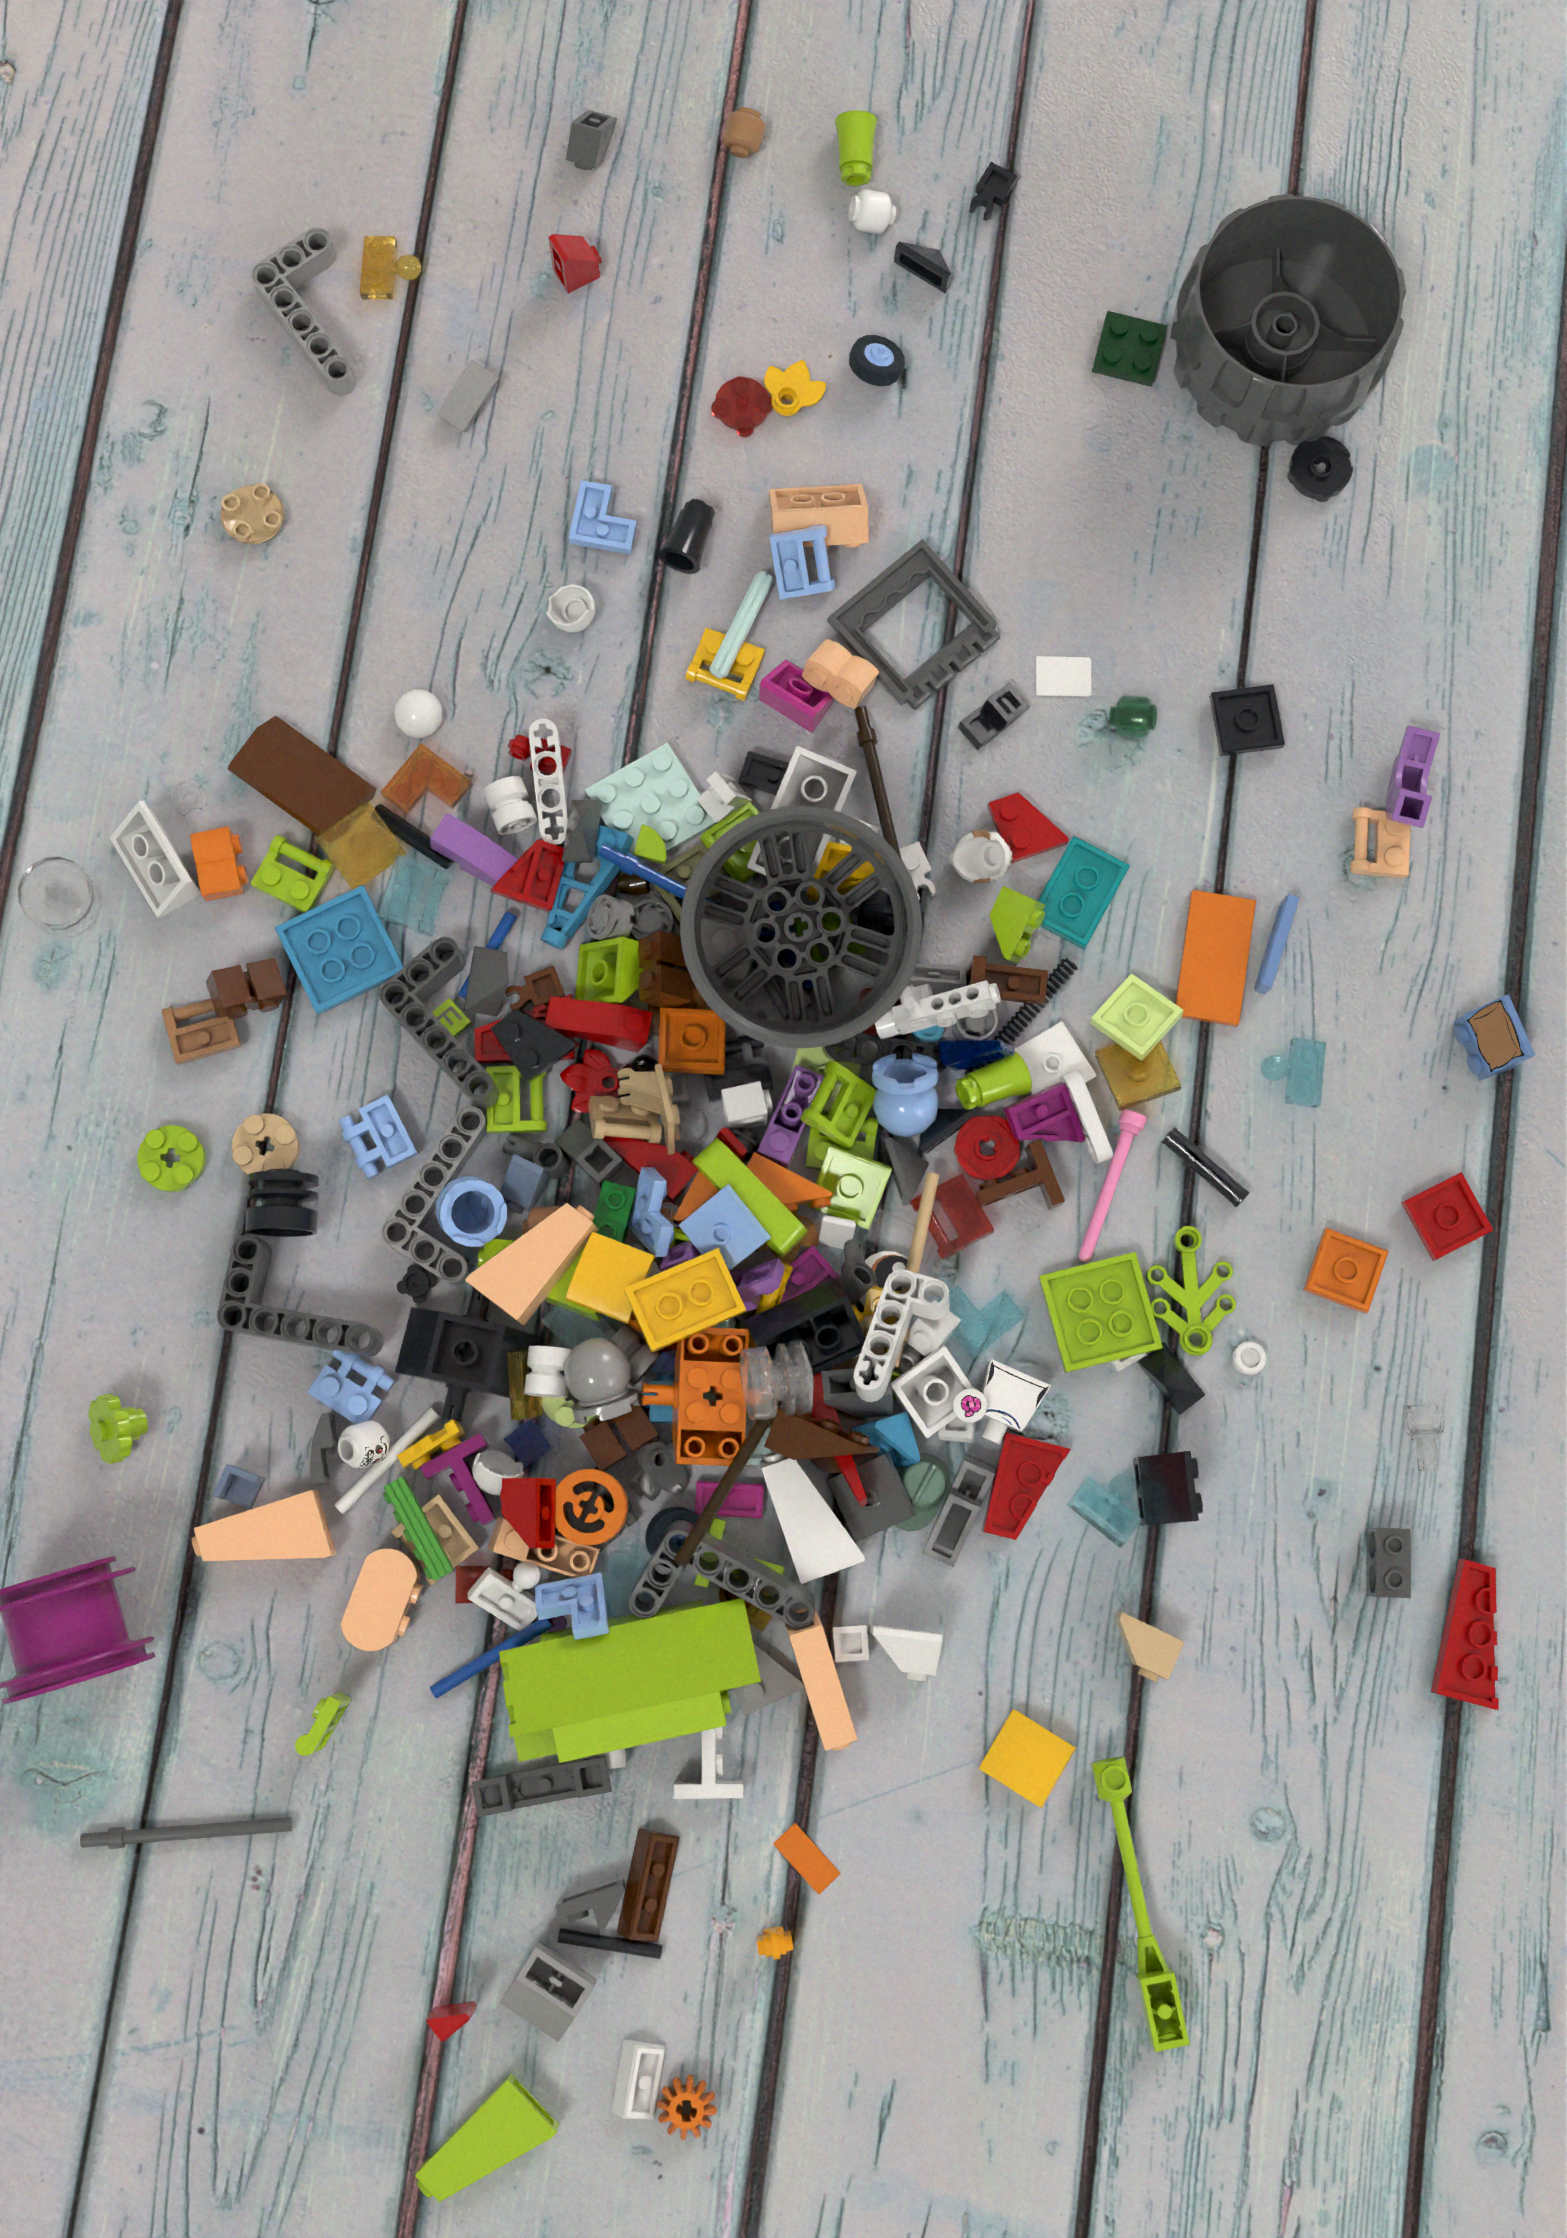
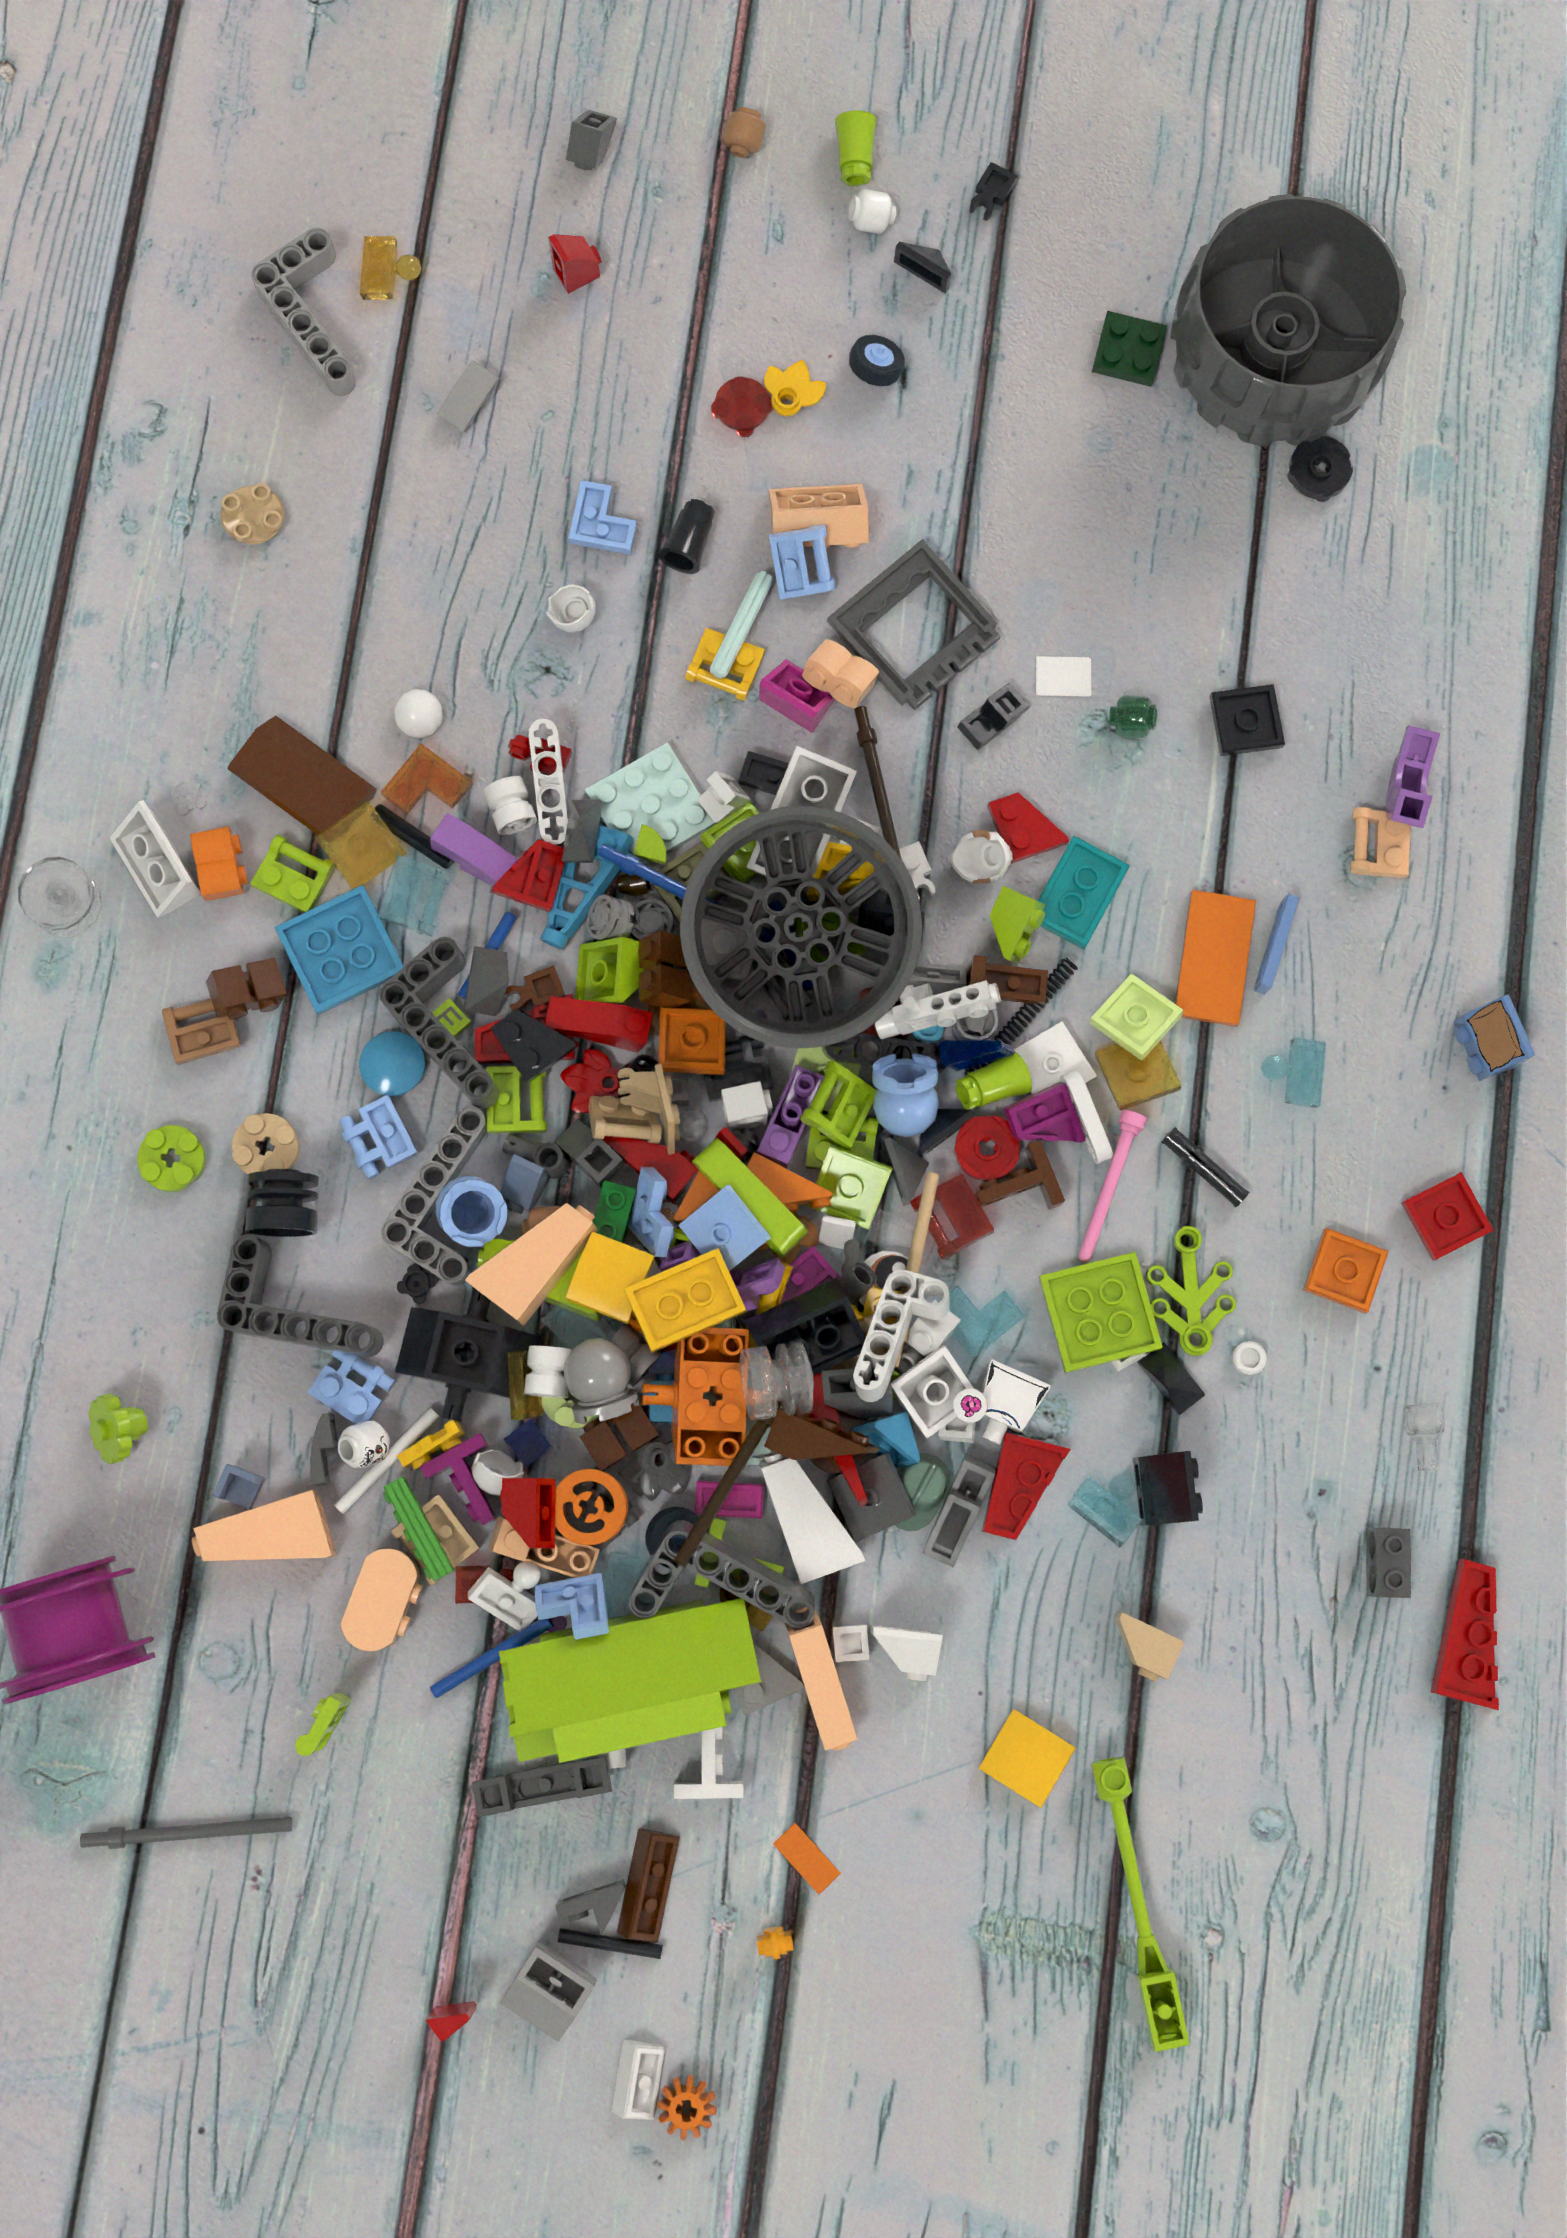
lime slope [415,2073,559,2202] -> none
none -> dark azure dish [359,1031,426,1097]

